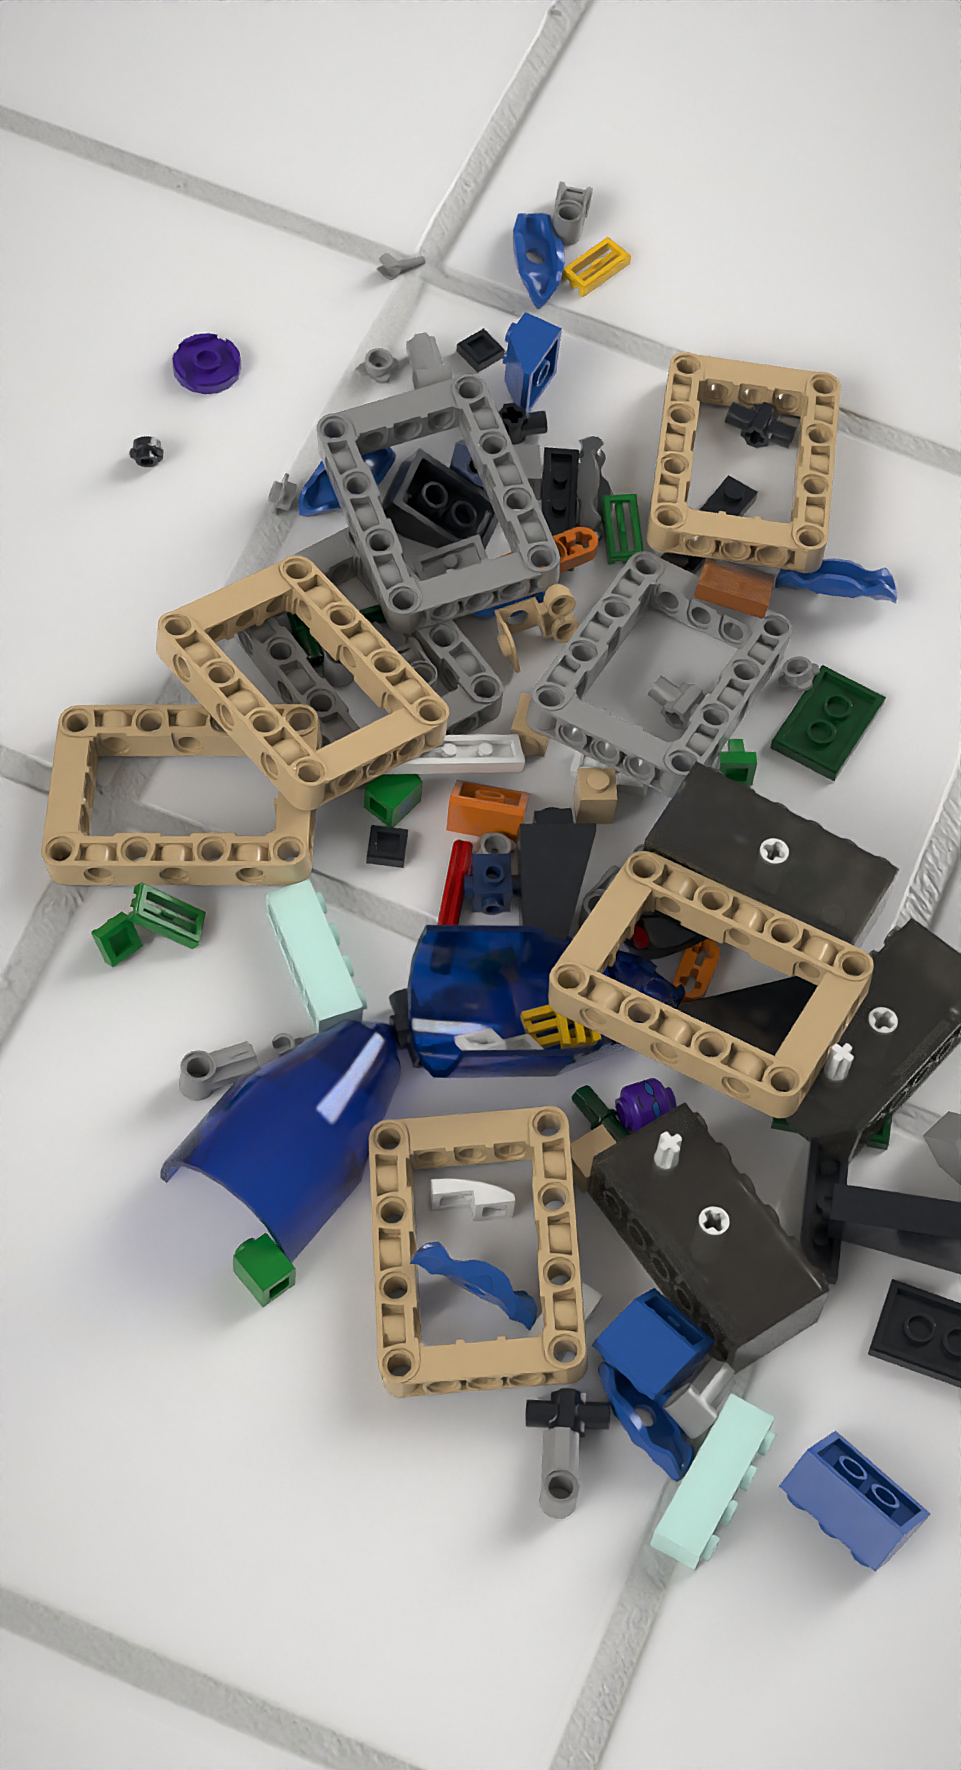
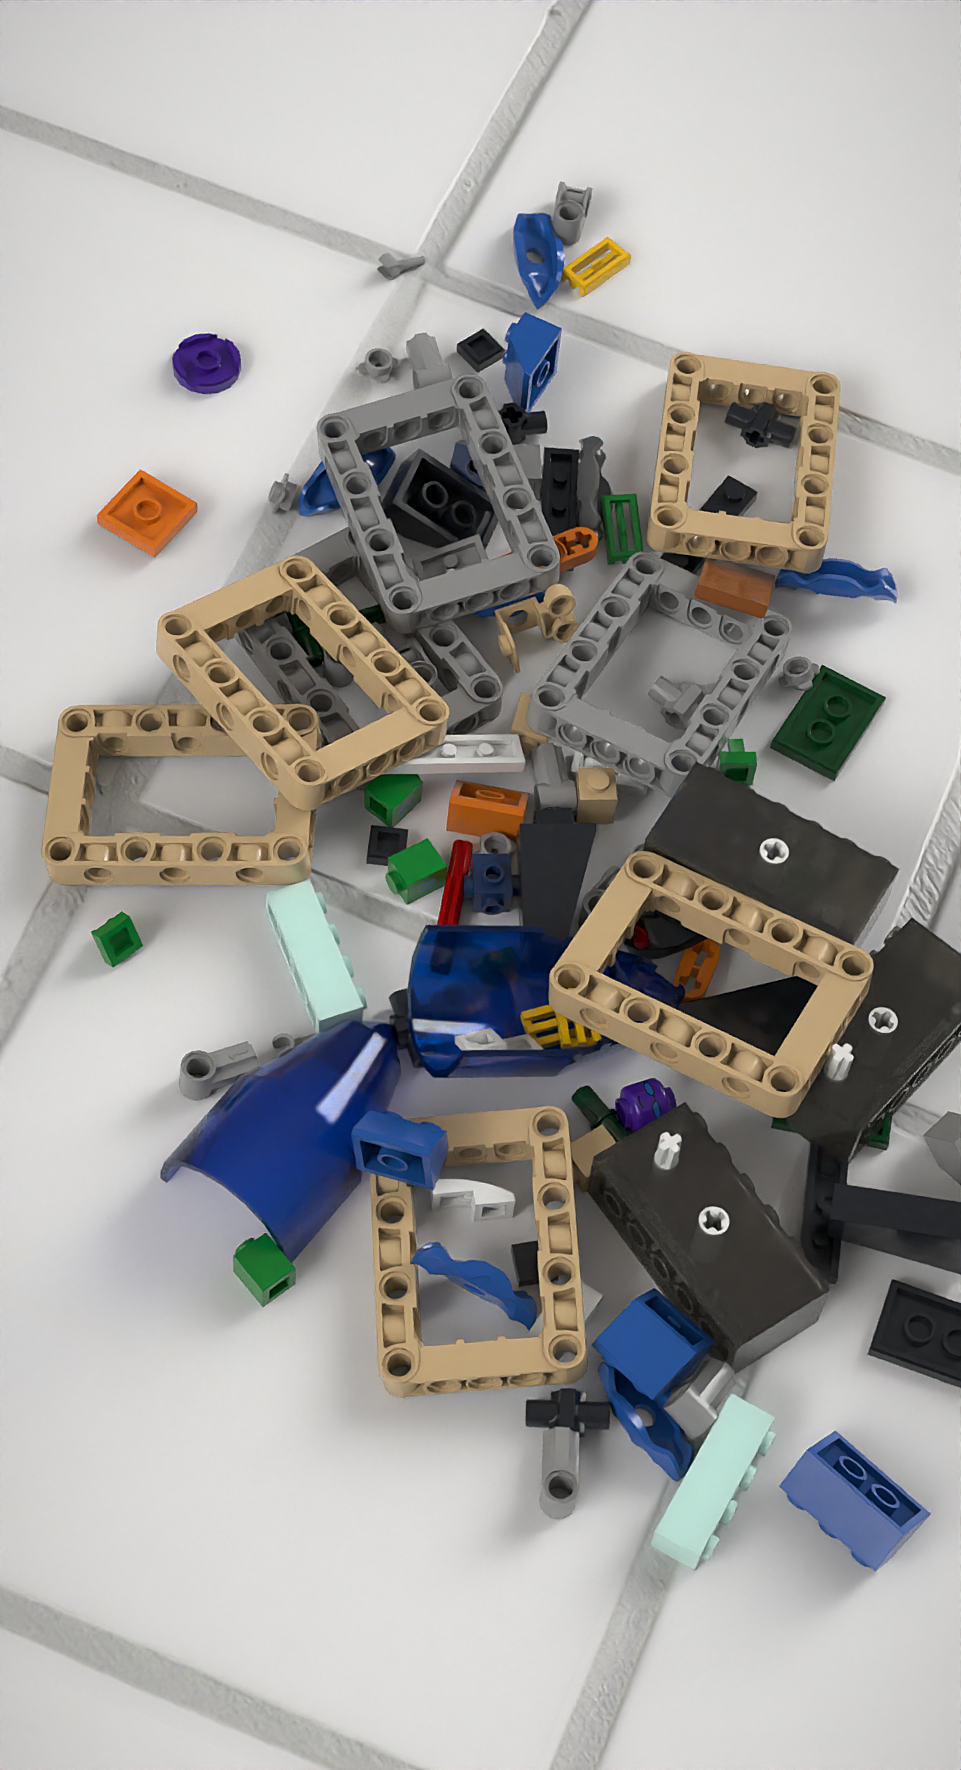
green tile [127,882,206,949] -> none
black plate [129,436,164,467] -> none
none -> orange plate [97,469,198,558]
none -> blue slope [351,1110,449,1191]
none -> green brick [385,838,447,905]
none -> black tile [510,1240,559,1287]
none -> light grey piece [530,743,577,813]

